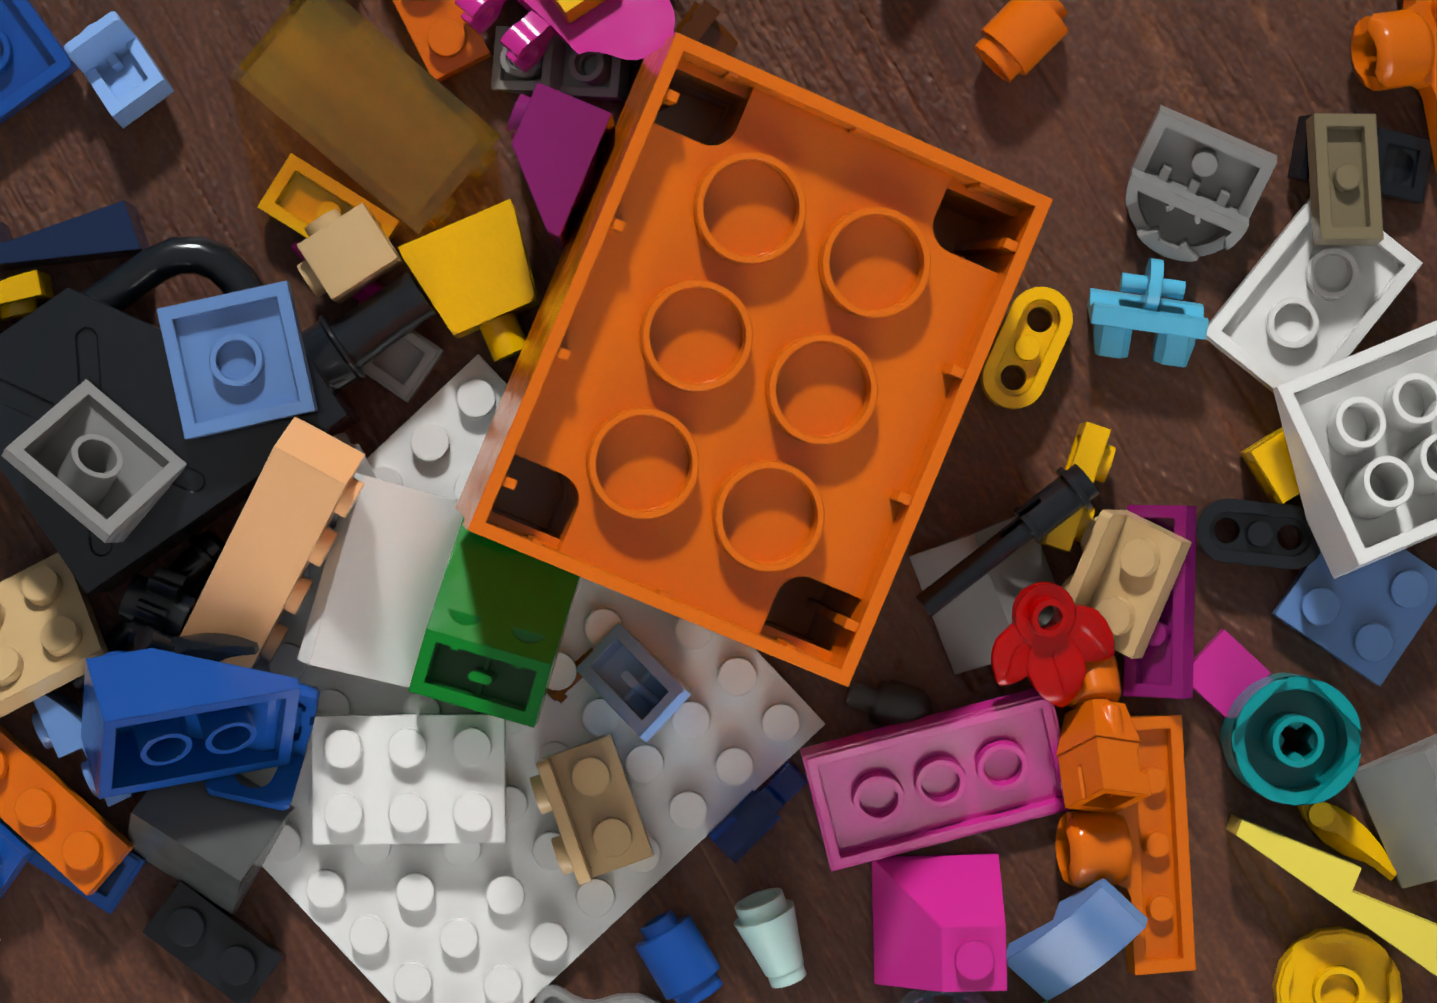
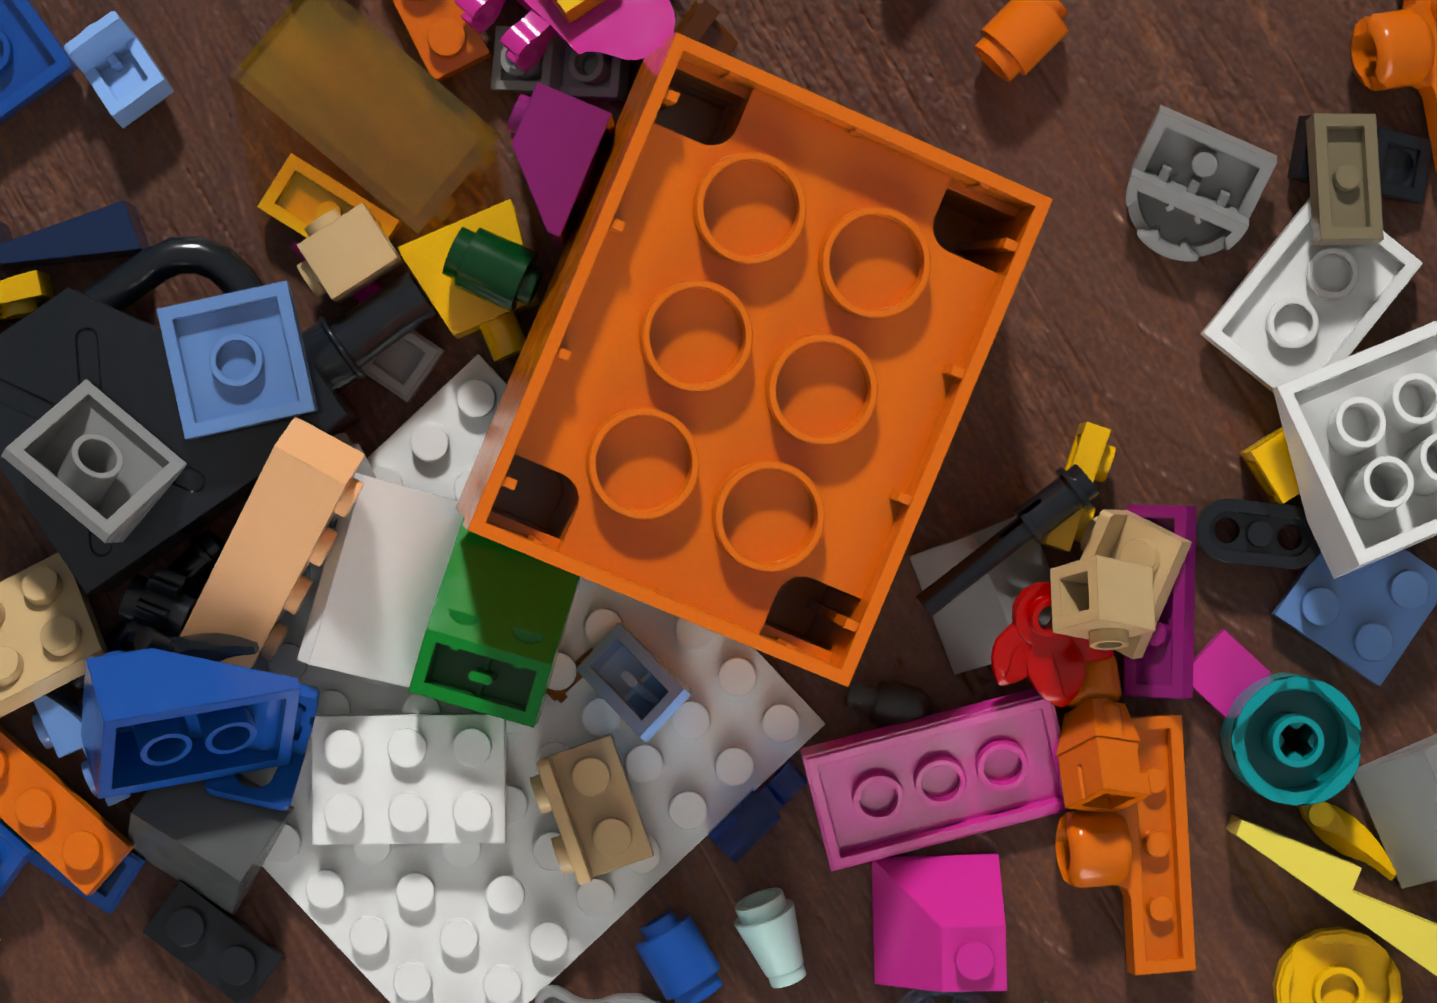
yellow plate [981,287,1073,410] -> none
medium blue slope [1006,878,1148,1001] -> none
medium azure hips [1087,258,1209,368] -> none
none -> dark green brick [442,227,544,312]
none -> tan brick [1050,555,1156,650]

